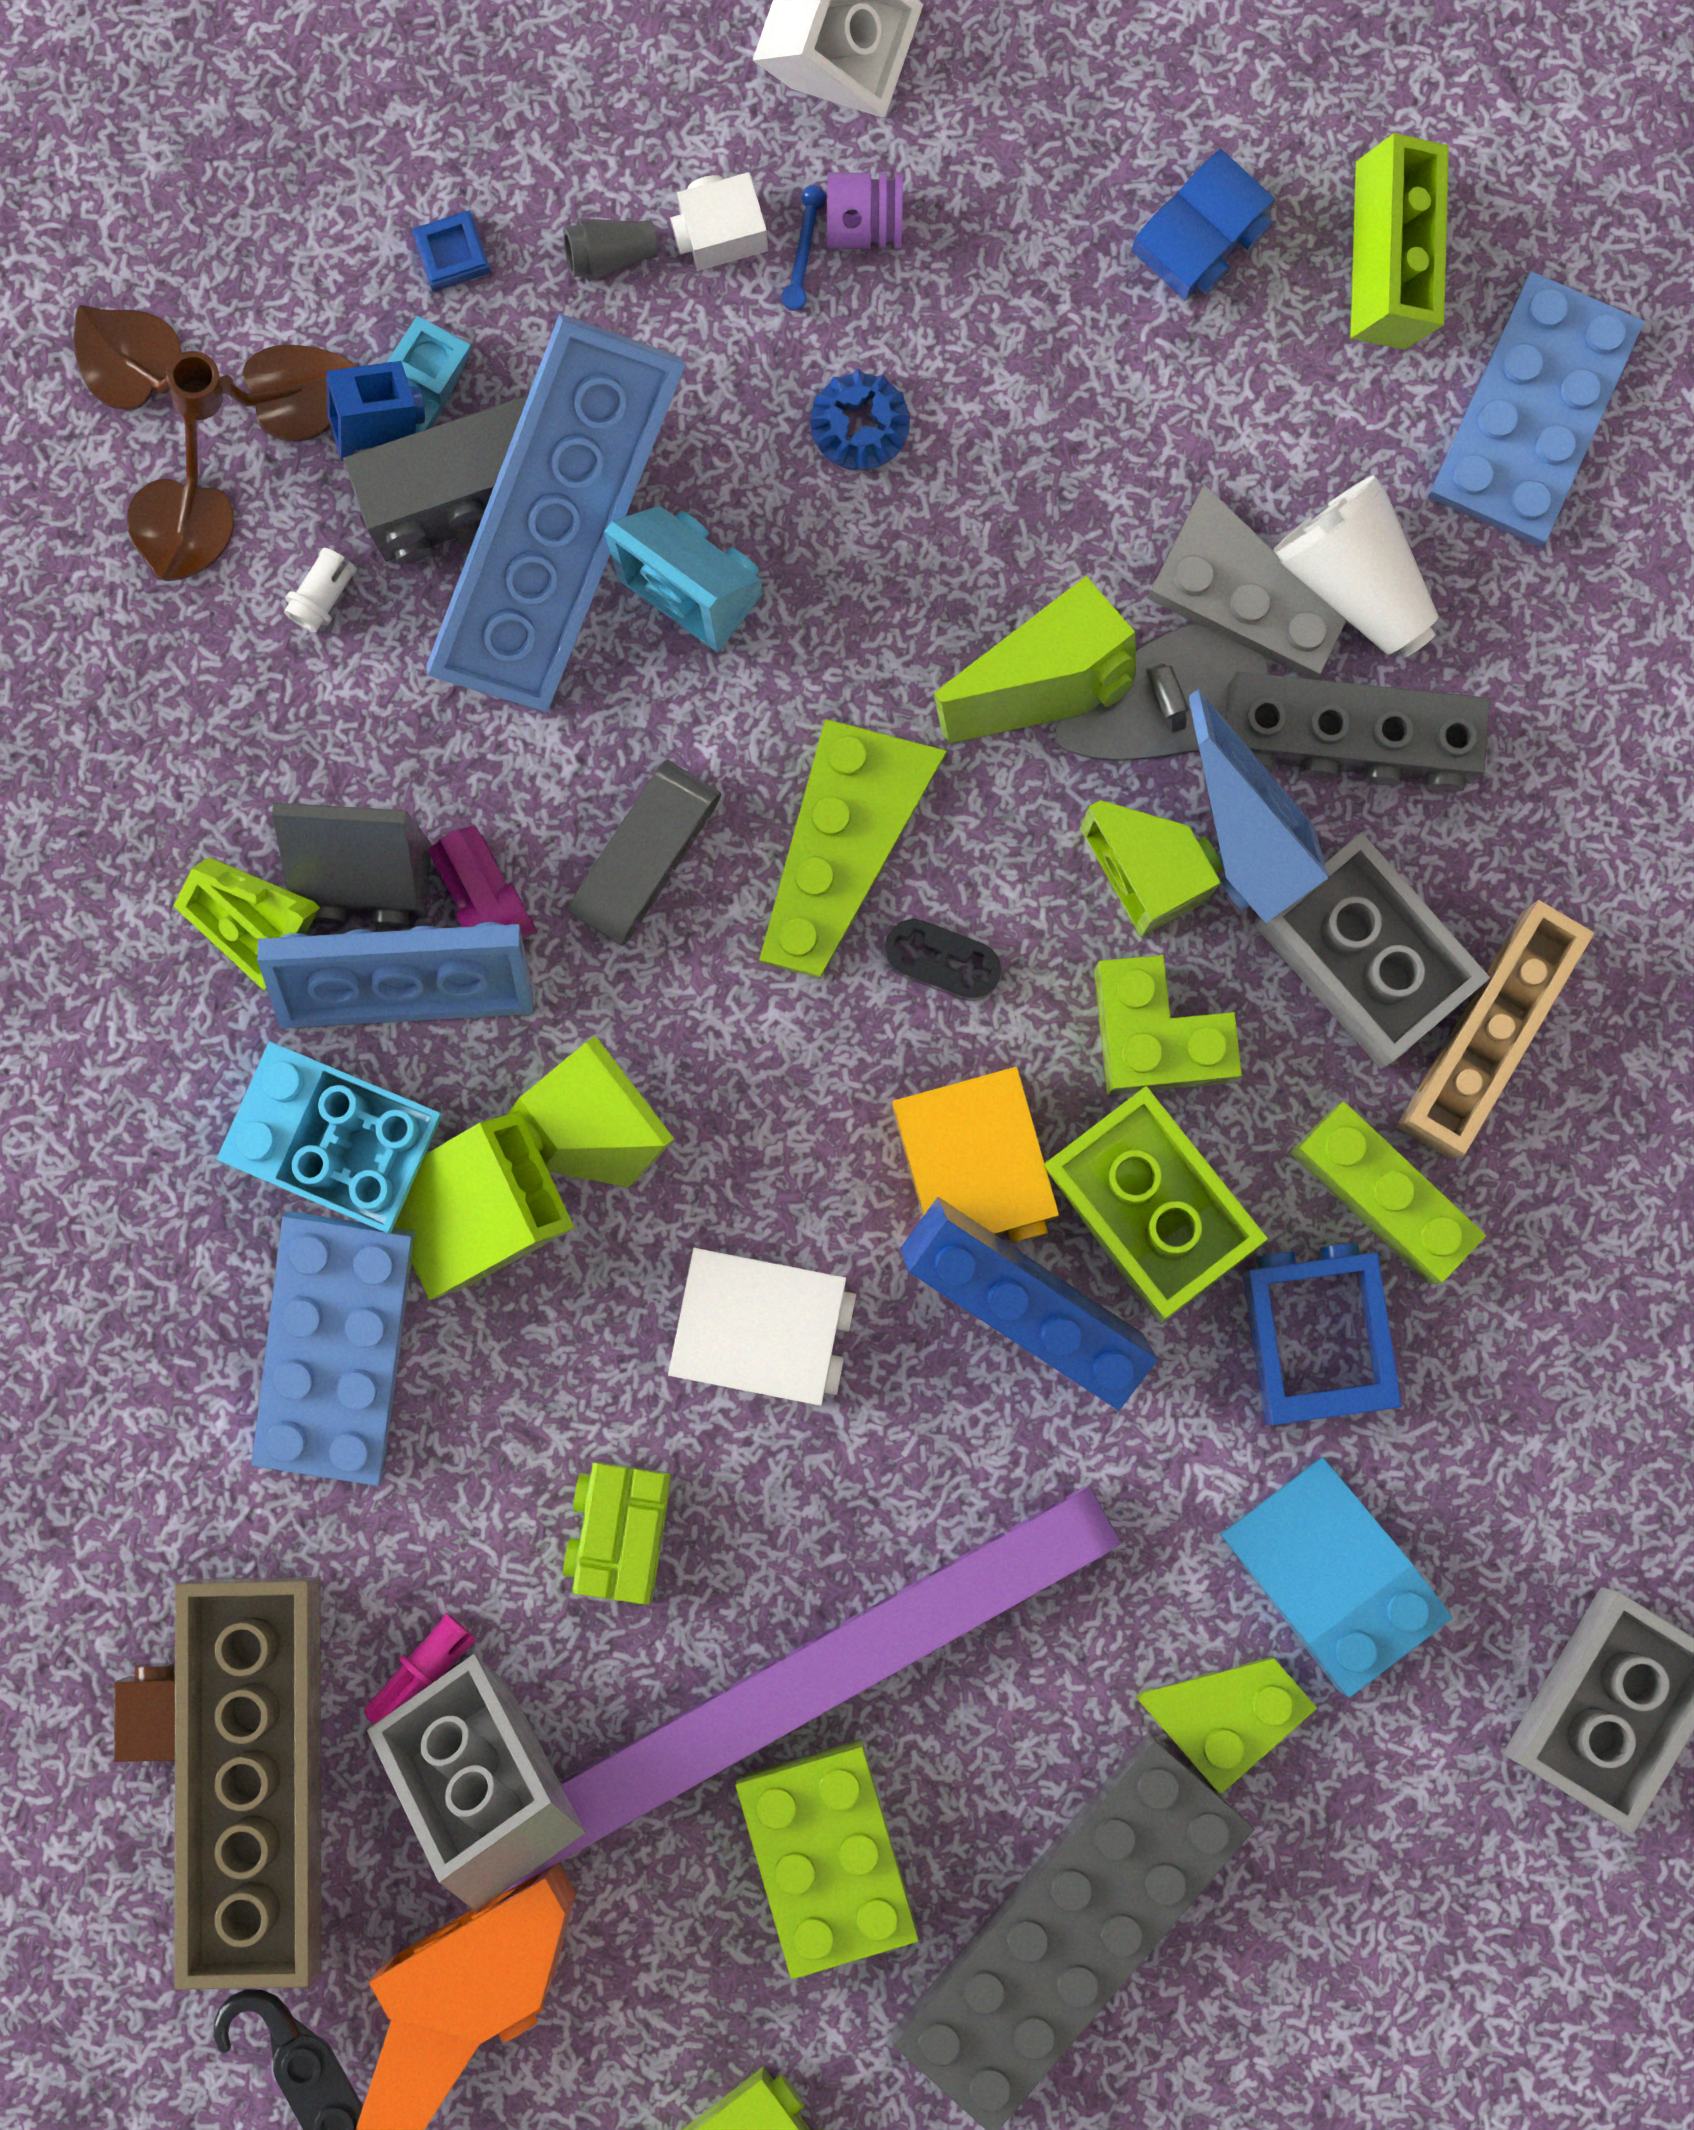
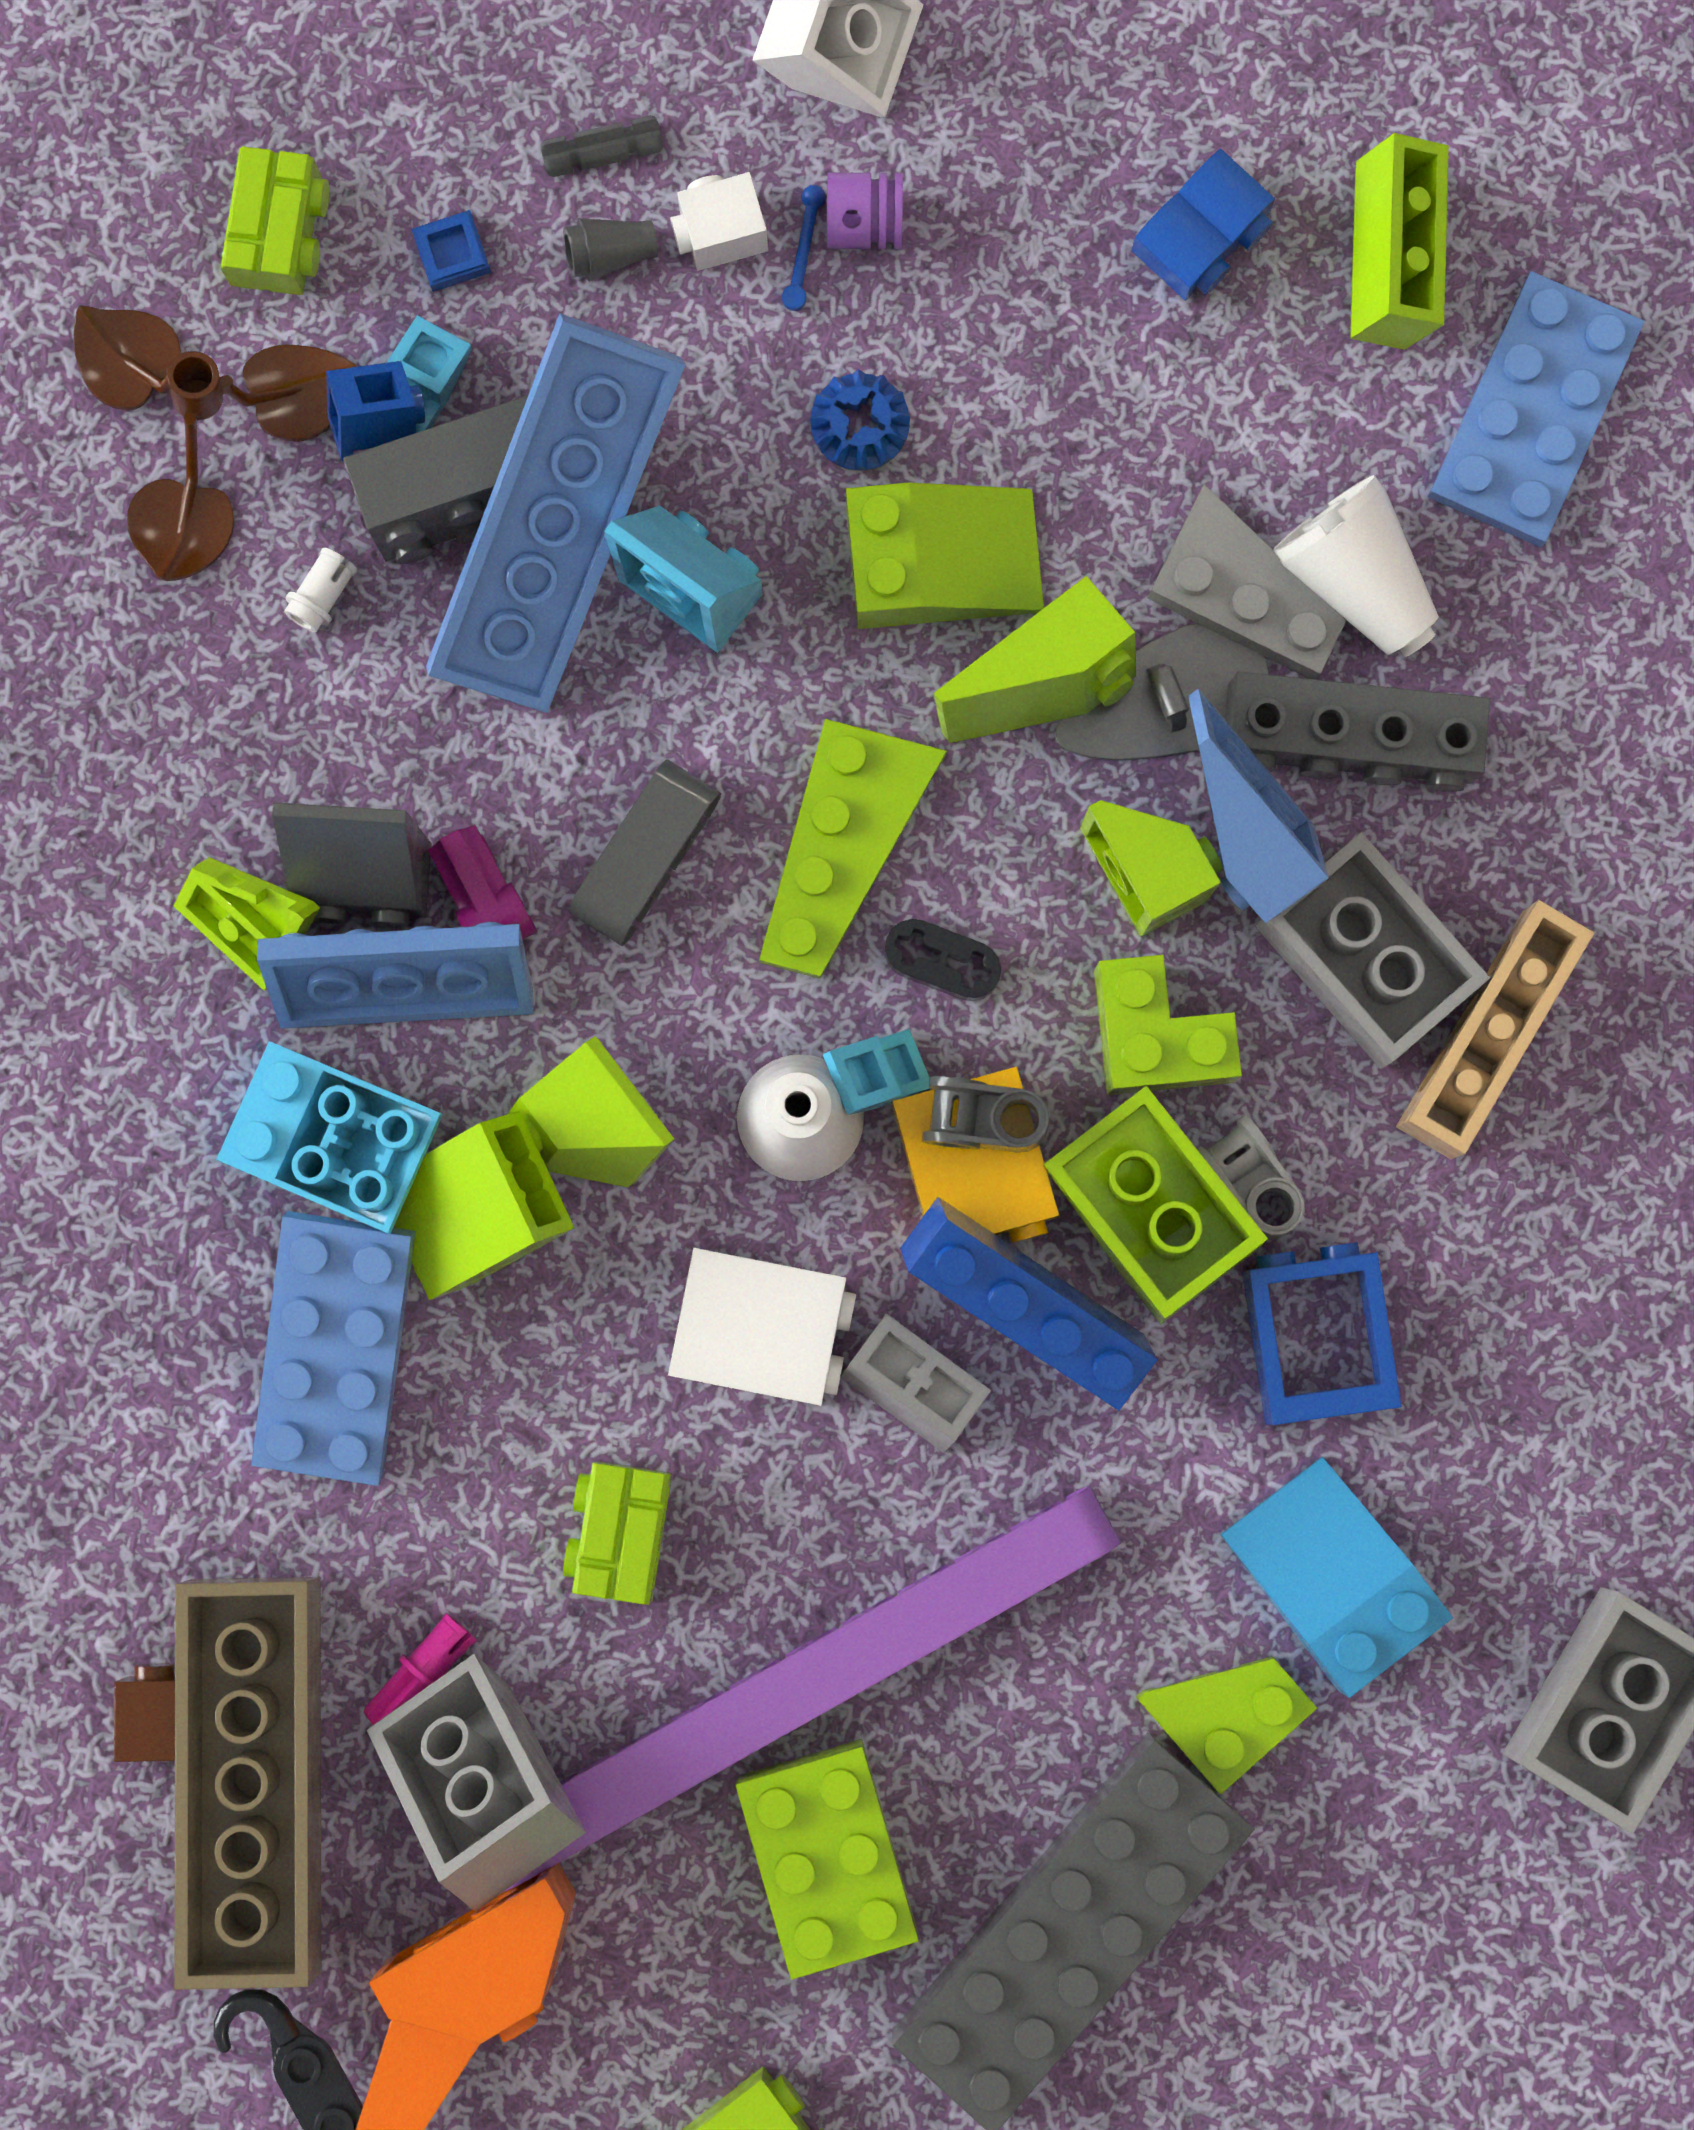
lime brick [1290,1101,1487,1285] -> none
none -> lime brick [220,146,329,295]
none -> dark grey axle [541,115,663,177]
none -> white cone [737,1055,864,1181]
none -> medium azure slope [823,1029,931,1115]
none -> light grey hinge [840,1314,991,1453]
none -> lime slope [846,482,1044,629]
none -> dark grey piece [922,1076,1049,1153]
none -> light grey piece [1196,1115,1305,1240]

